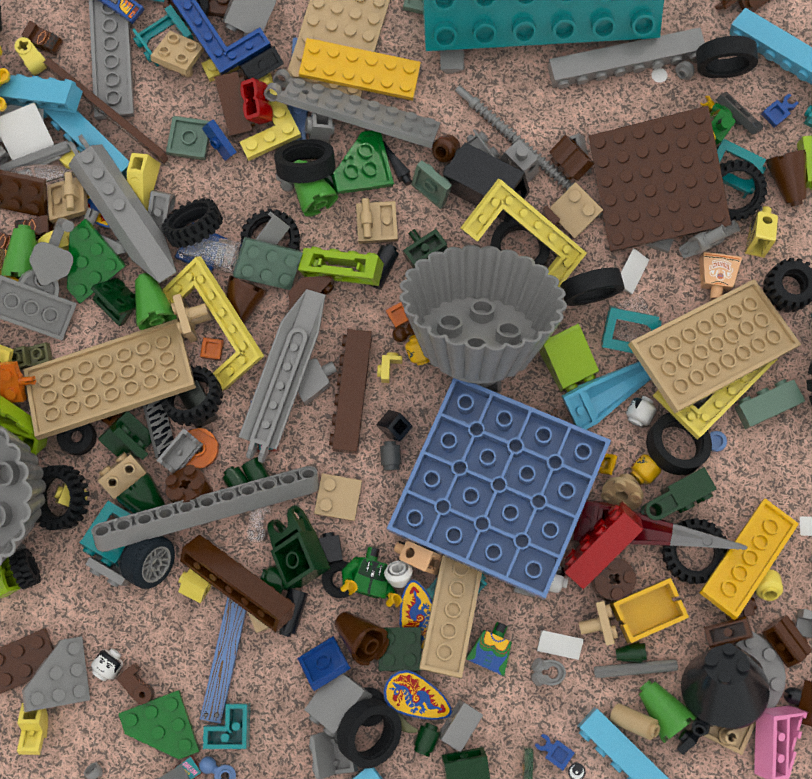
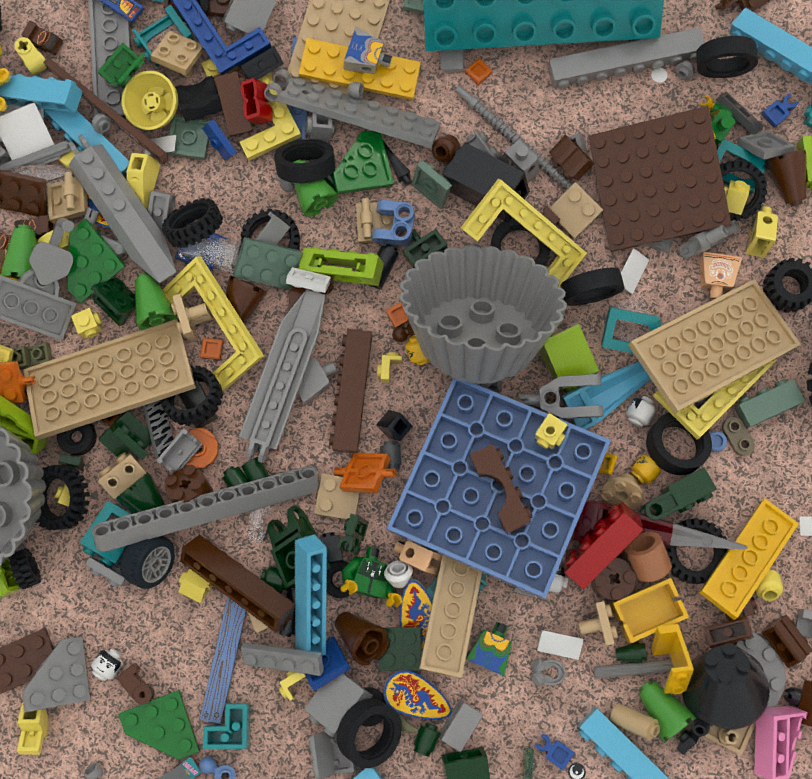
none -> dark green tile [58,454,85,471]
none -> light yellow brick [71,308,103,339]
none -> light grey plate [92,114,111,134]
none -> green bracket [97,43,145,88]
none -> light yellow piece [122,70,179,130]
none -> white sticker [145,135,176,155]
none -> black brick [175,76,223,122]
none -> light grey plate [241,643,324,676]
none -> light yellow bracket [279,671,306,701]
none -> white plate [286,267,331,293]
none -> medium azure brick [295,535,327,656]
none -> orange plate [334,453,397,493]
none -> dark green plate [337,514,369,555]
none -> torso [344,28,392,74]
none -> light grey hinge [348,82,364,99]
none -> medium blue piece [372,200,415,246]
none -> orange tile [465,58,492,85]
none -> reddish brown arch [470,444,533,535]
none -> light grey piece [519,374,603,419]
none -> light yellow brick [535,413,567,450]
none -> nougat piece [625,532,672,582]
none -> yellow panel [651,624,694,694]
none -> dark tan plate [722,417,755,456]
none -> light yellow brick [724,180,750,215]
none -> light grey plate [737,131,795,160]

